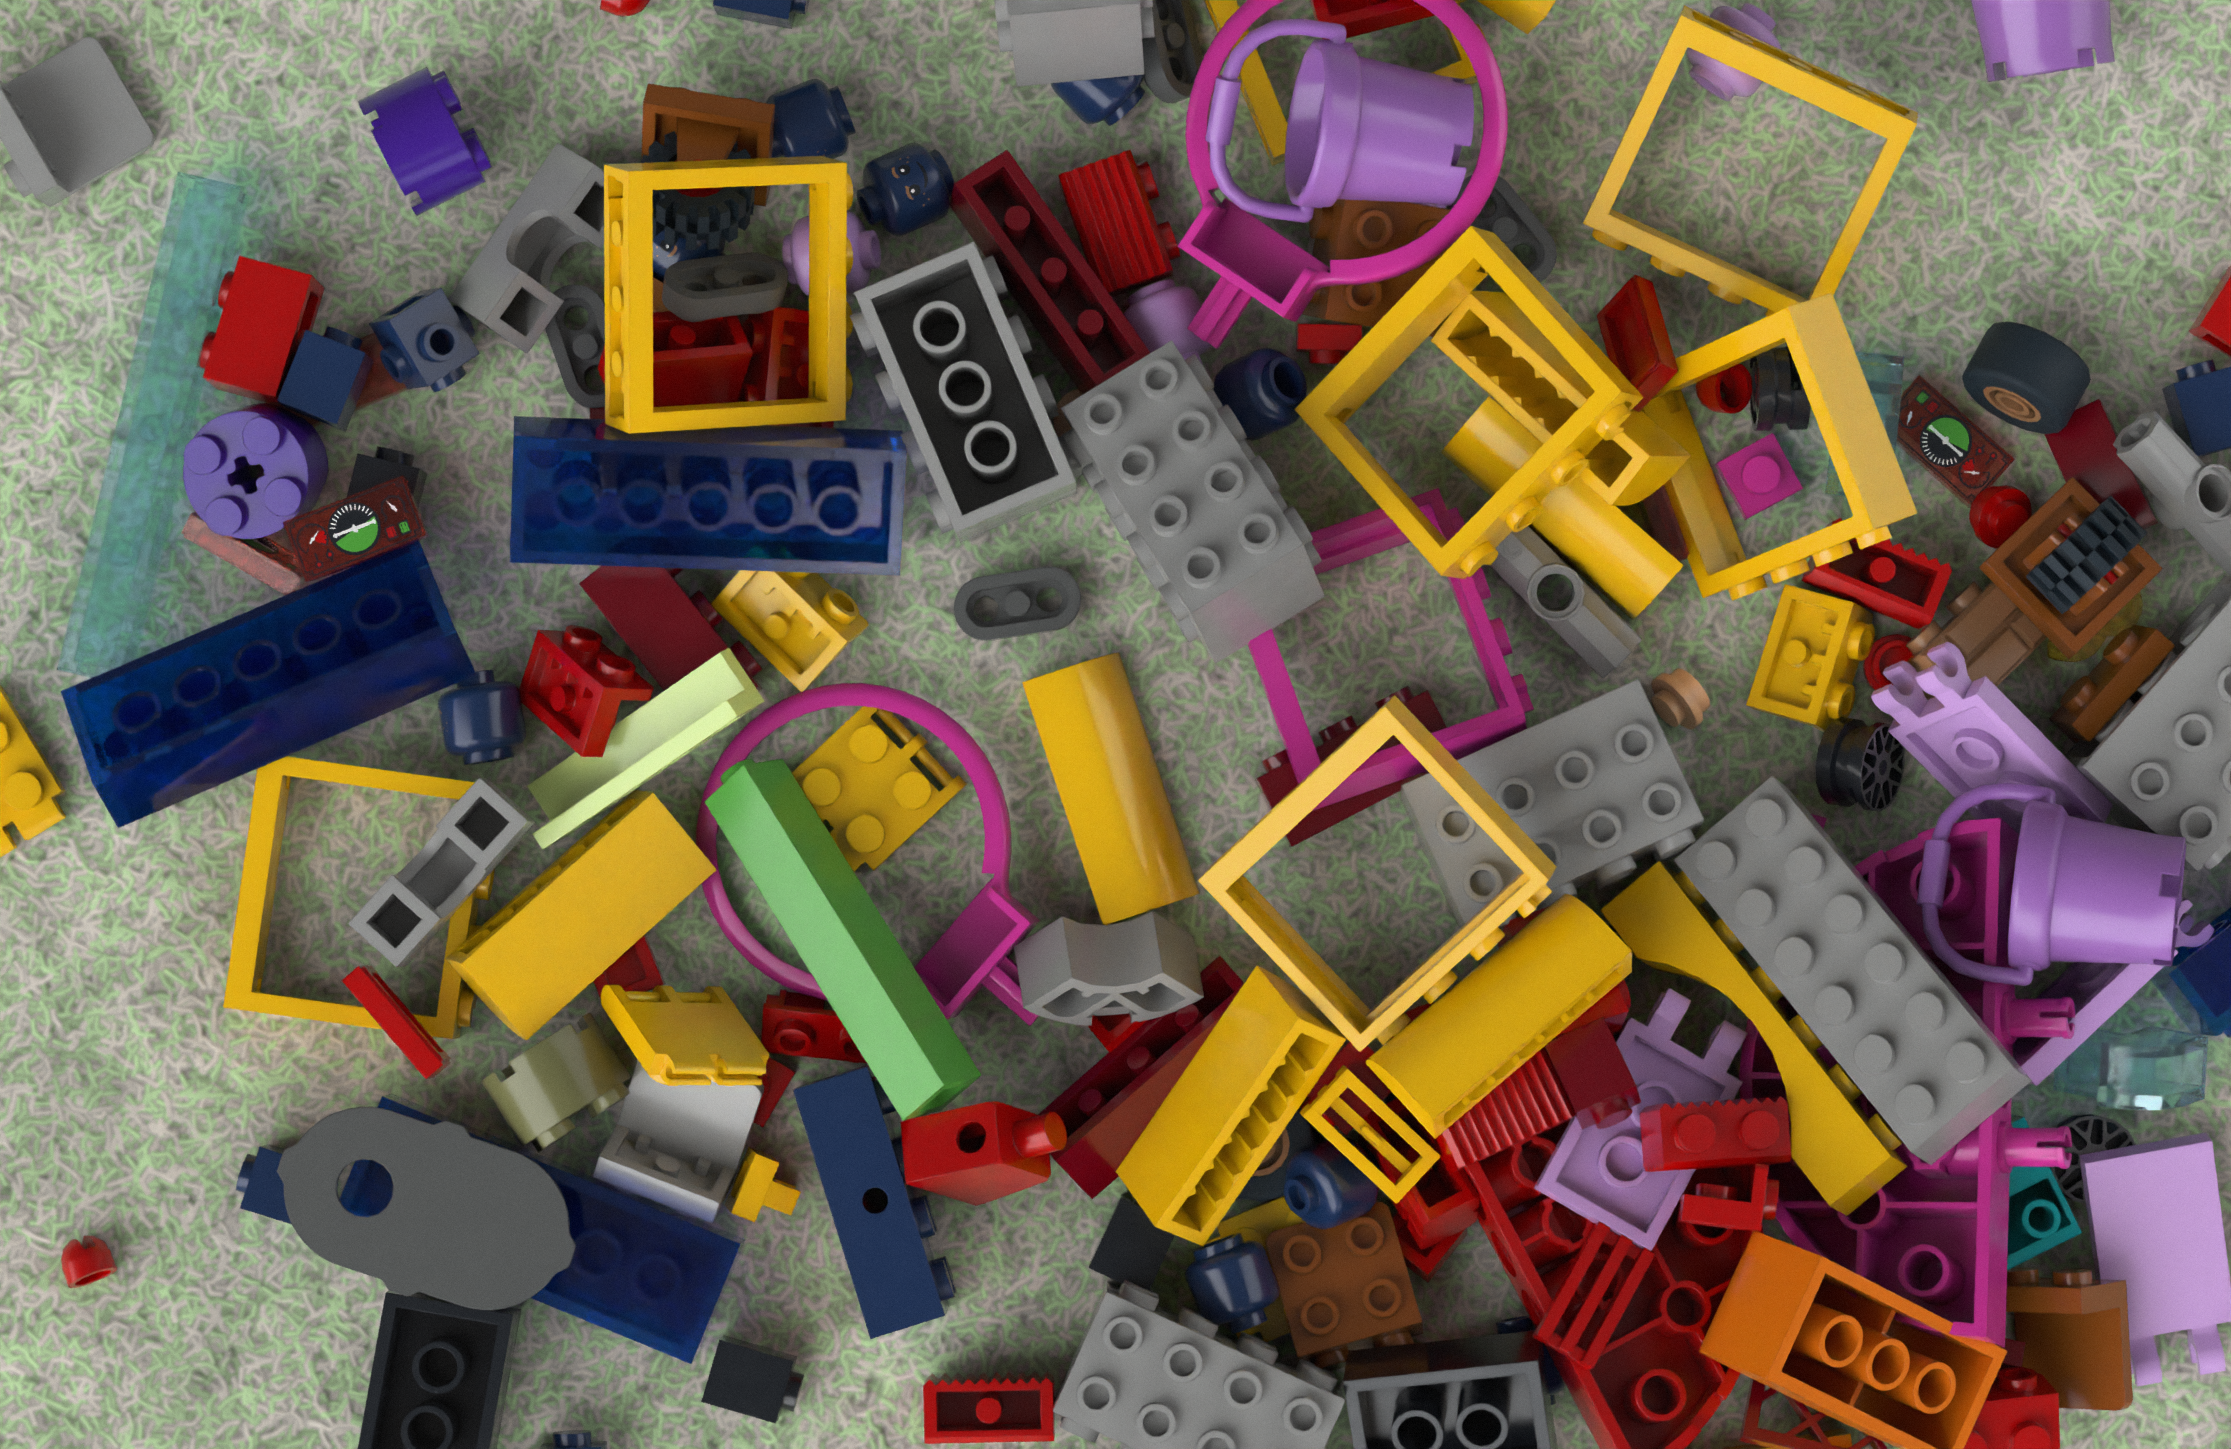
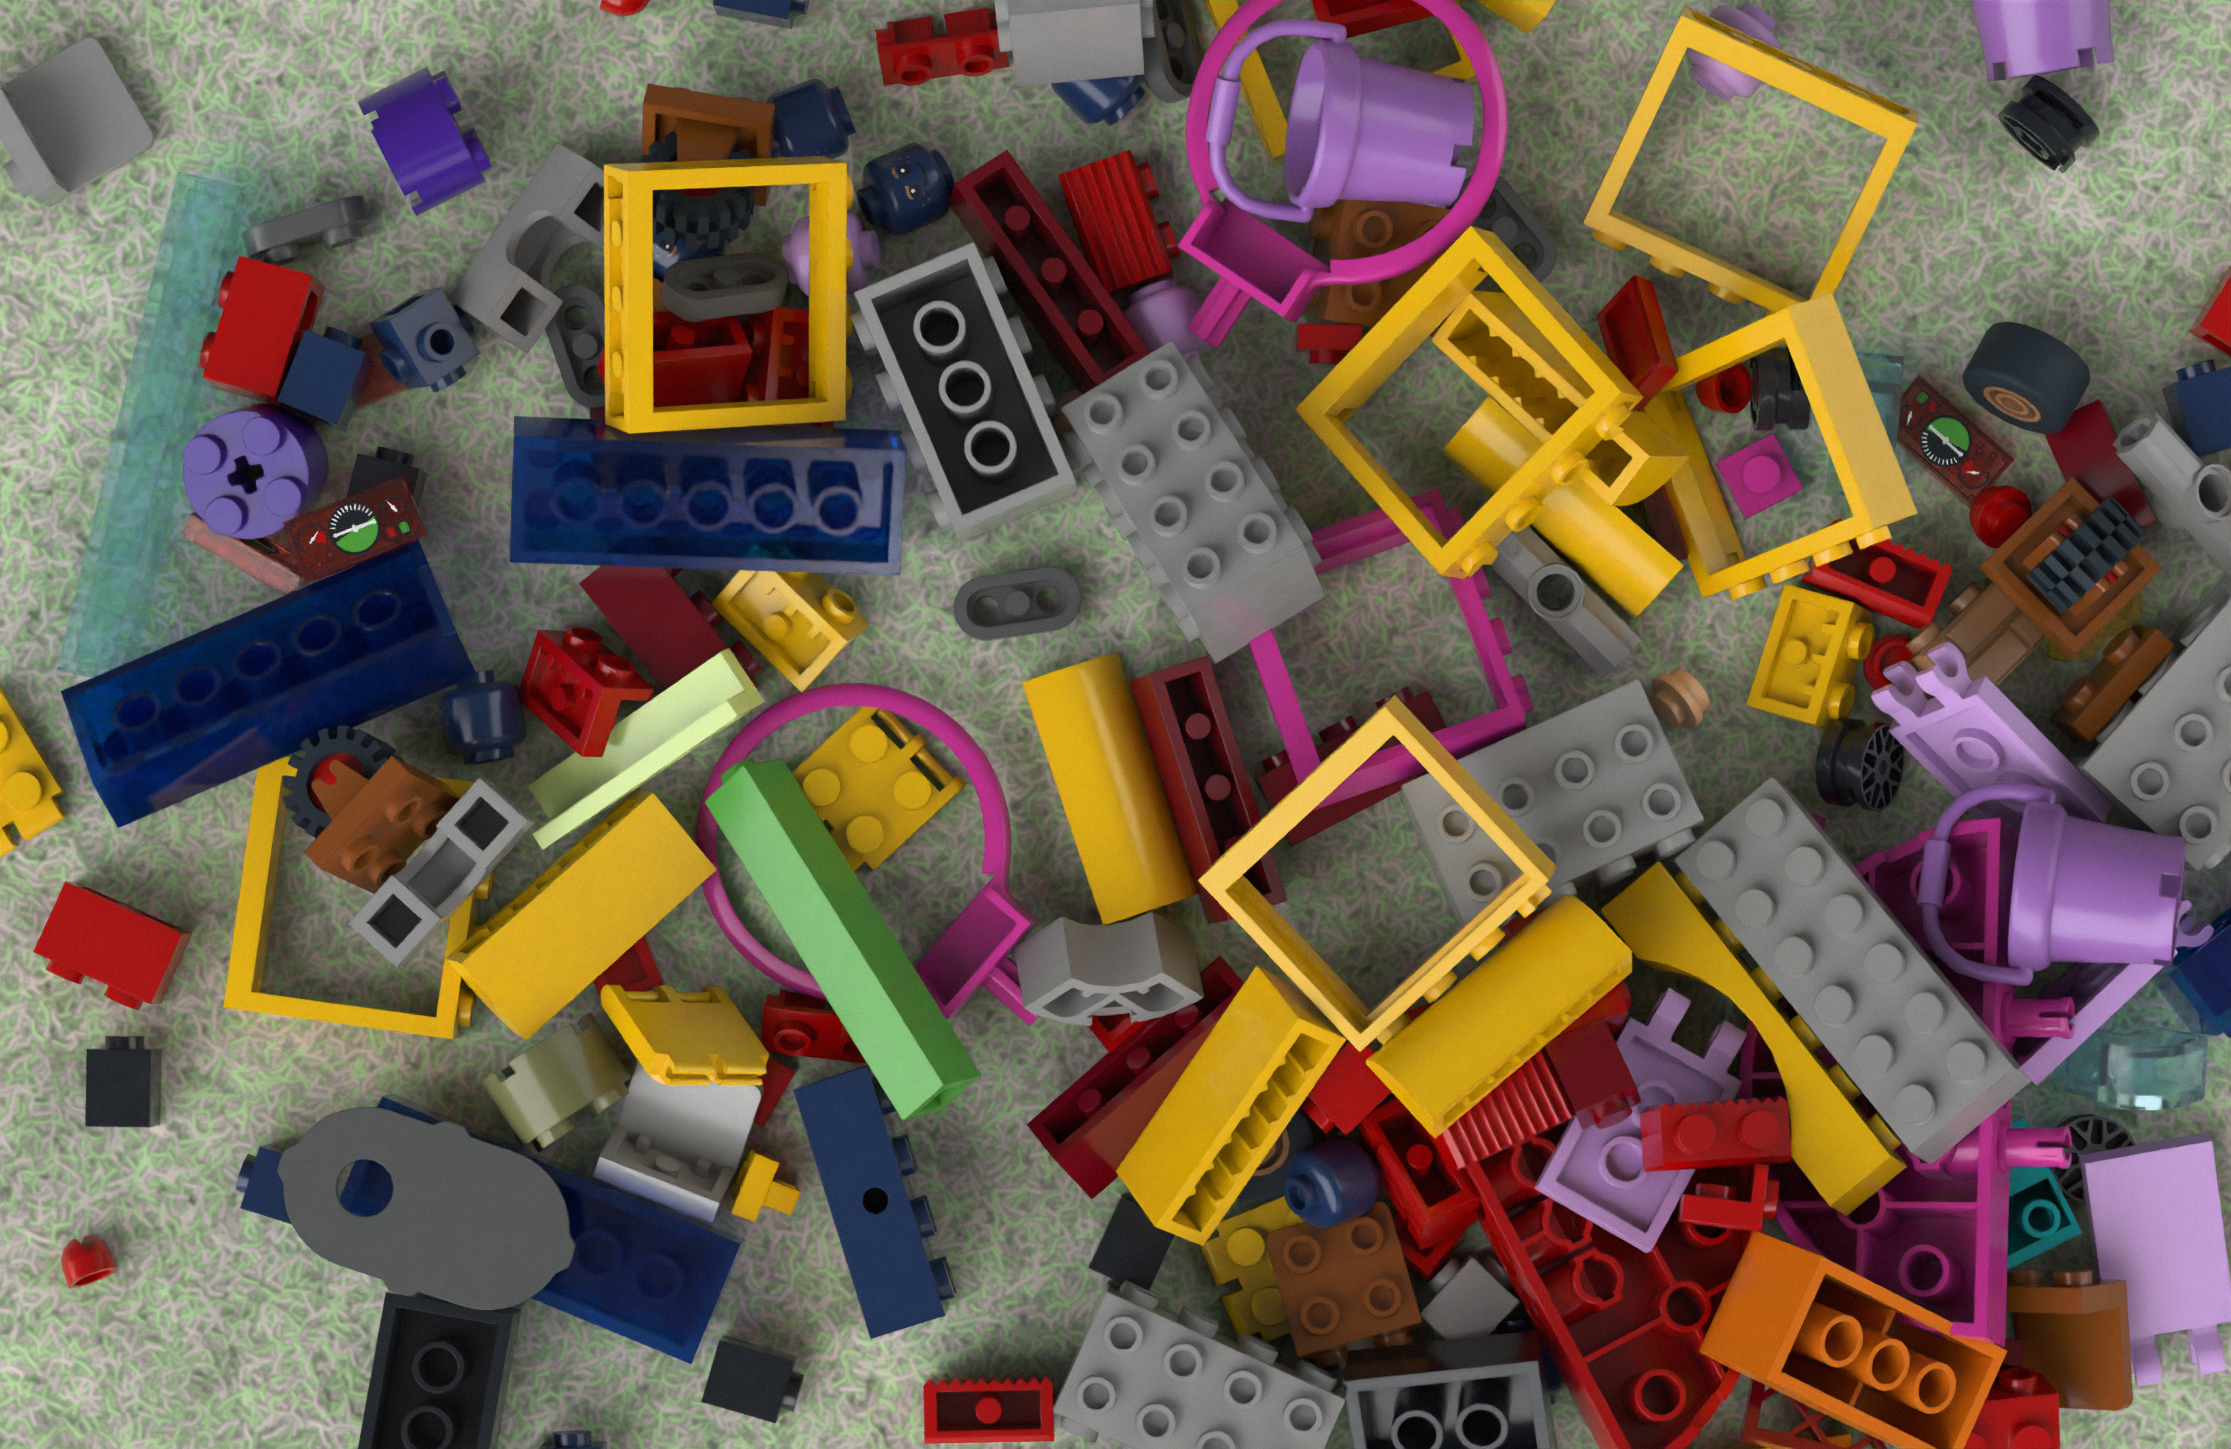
red tile [341,965,451,1079] -> none
red torso [900,1101,1067,1206] -> none
dark blue head [1185,1233,1280,1334] -> none
dark blue head [1212,348,1307,441] -> none
yellow tile [1299,1065,1441,1204] -> none
red tile [1532,1222,1656,1370] -> none
none -> red brick [33,881,192,1010]
none -> black brick [85,1036,162,1128]
none -> dark grey plate [241,196,371,266]
none -> dark orange plate [283,726,460,894]
none -> red hinge [875,7,1009,86]
none -> dark red brick [1130,655,1288,924]
none -> light grey brick [1418,1254,1519,1340]
none -> black wheel [1998,75,2100,174]

